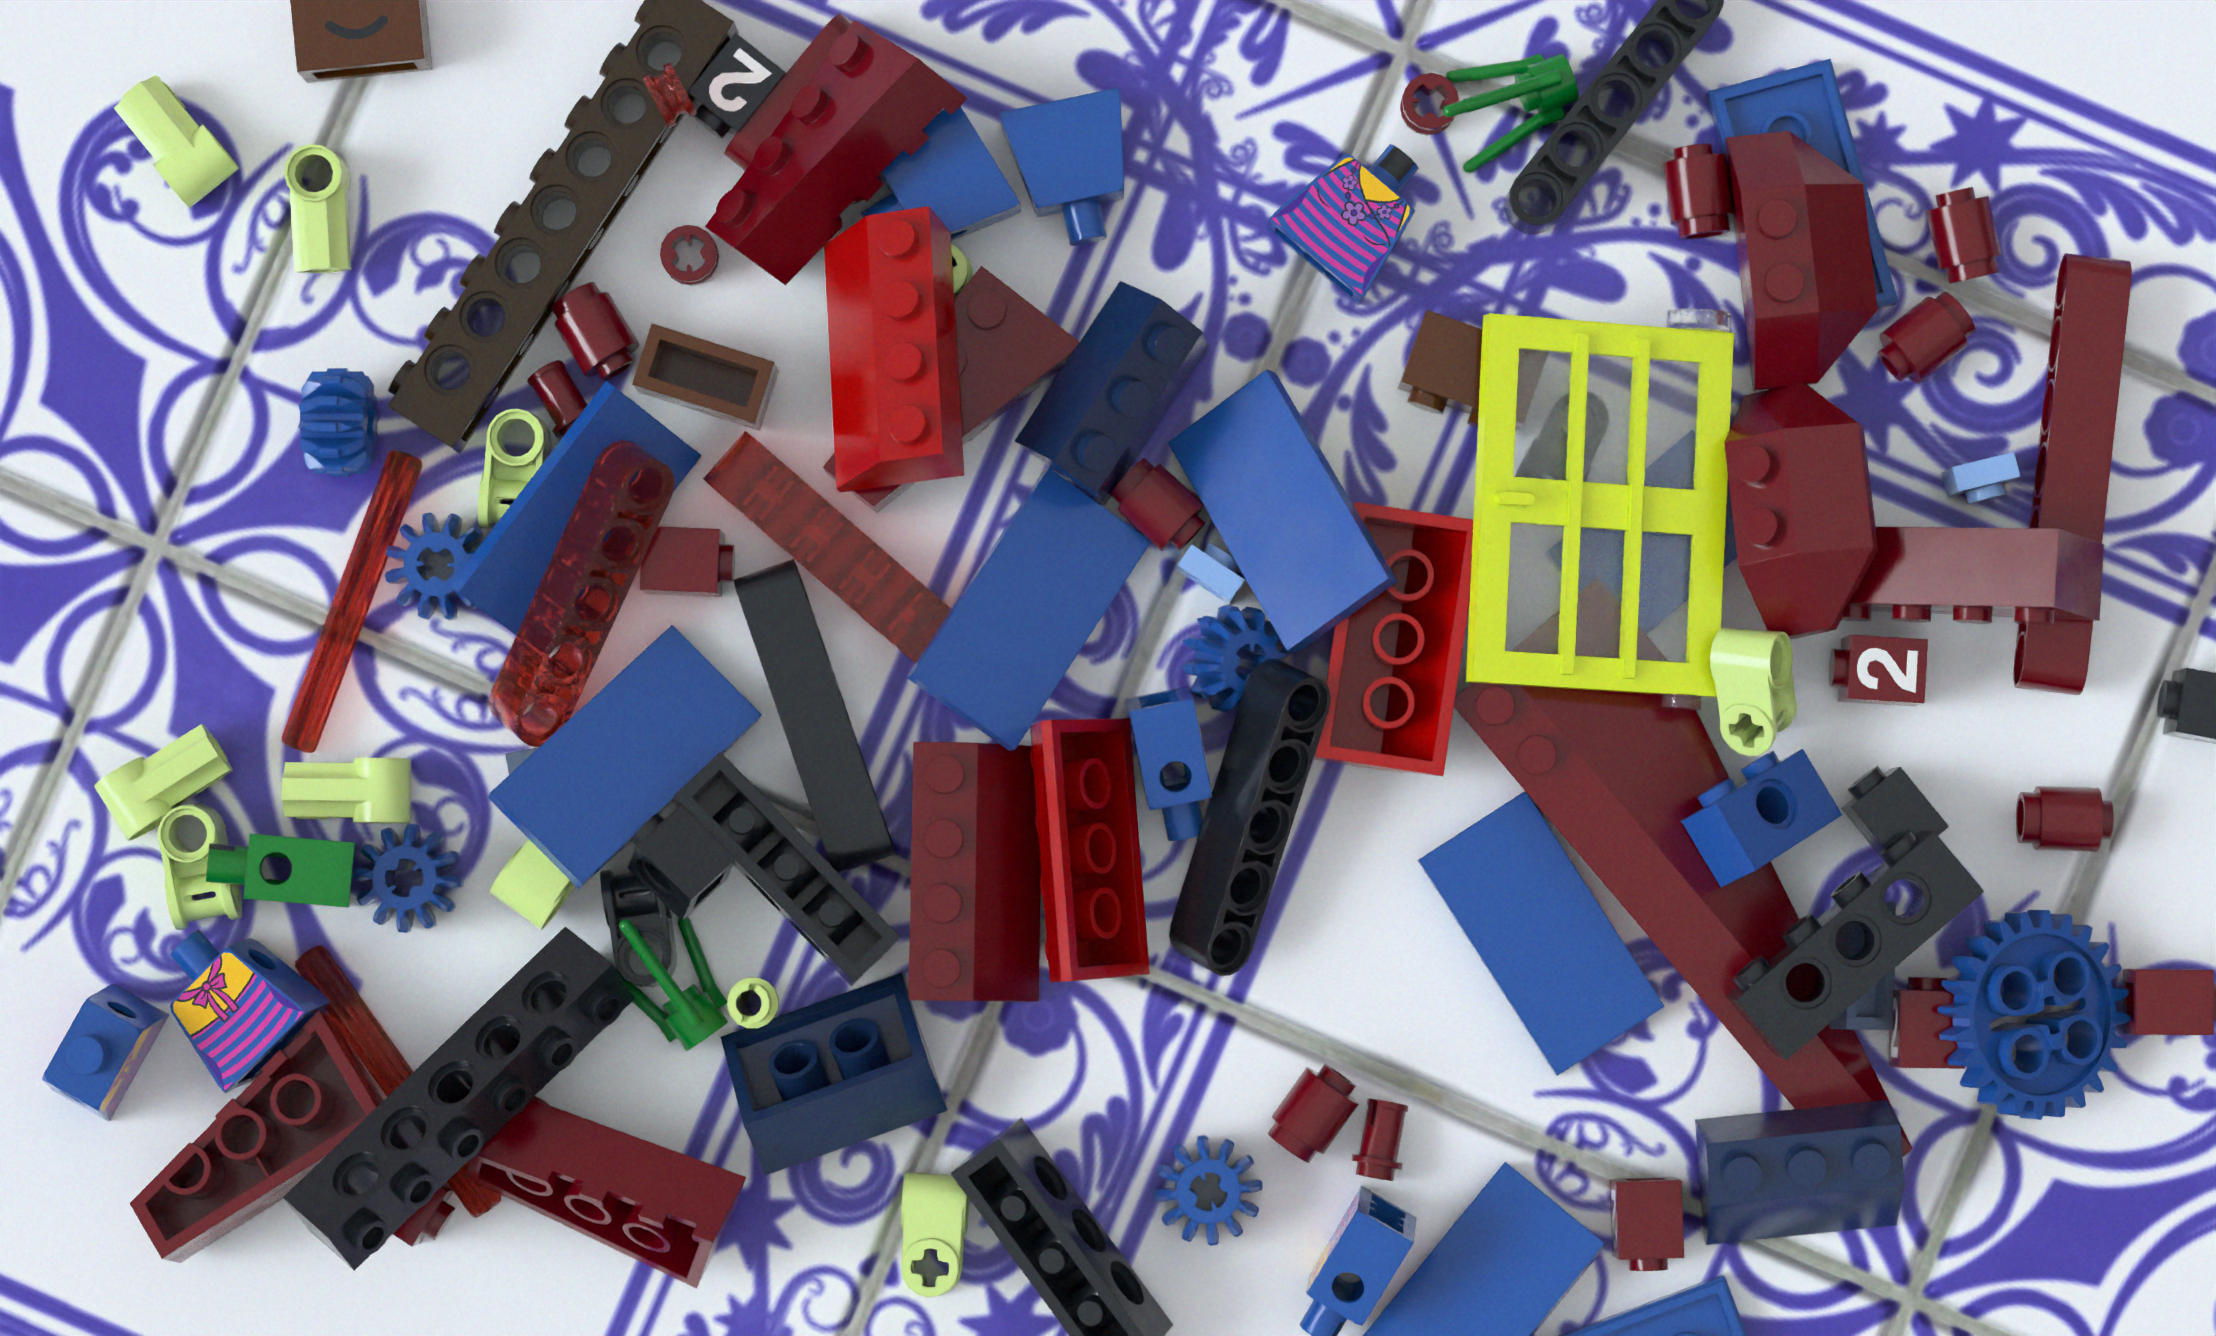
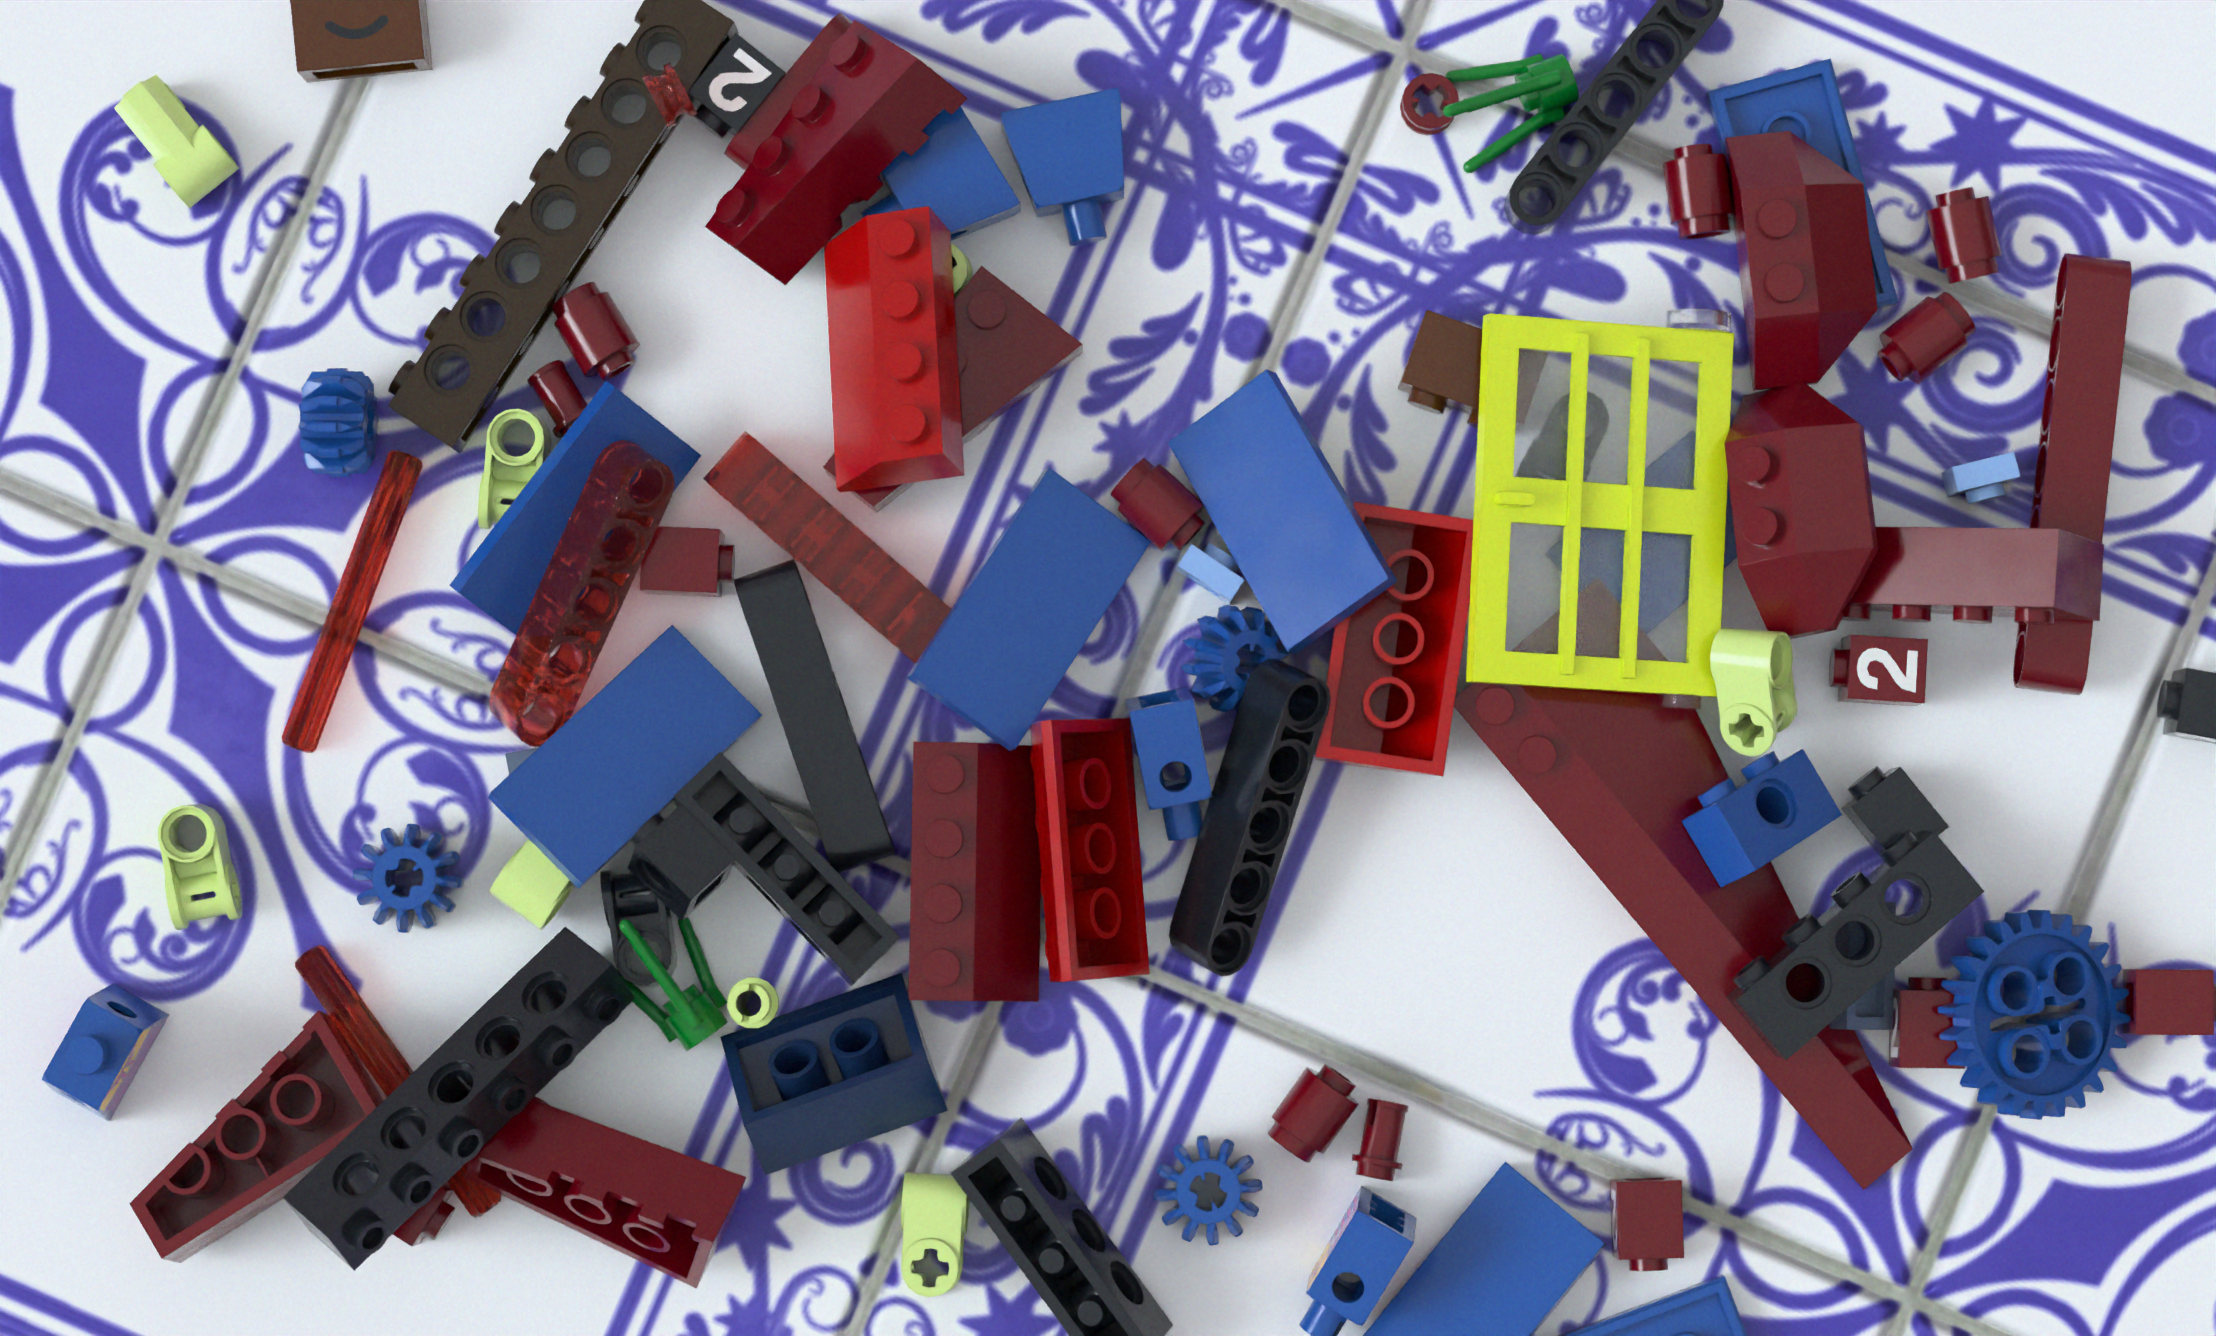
yellowish green piece [94,724,233,841] -> none
torso [170,930,331,1093] -> none
green torso [206,834,355,908] -> none
yellowish green piece [281,758,411,823] -> none
yellowish green piece [284,144,352,274] -> none
blue gear [385,513,483,621] -> none
reddish brown brick [632,323,779,431] -> none
dark red bush [660,225,719,286] -> none
dark blue slope [1015,281,1209,506] -> none
torso [1267,144,1419,305] -> none
blue tile [1417,791,1665,1076] -> none
dark blue slope [1695,1100,1905,1245] -> none
dark red brick [2016,786,2114,852] -> none

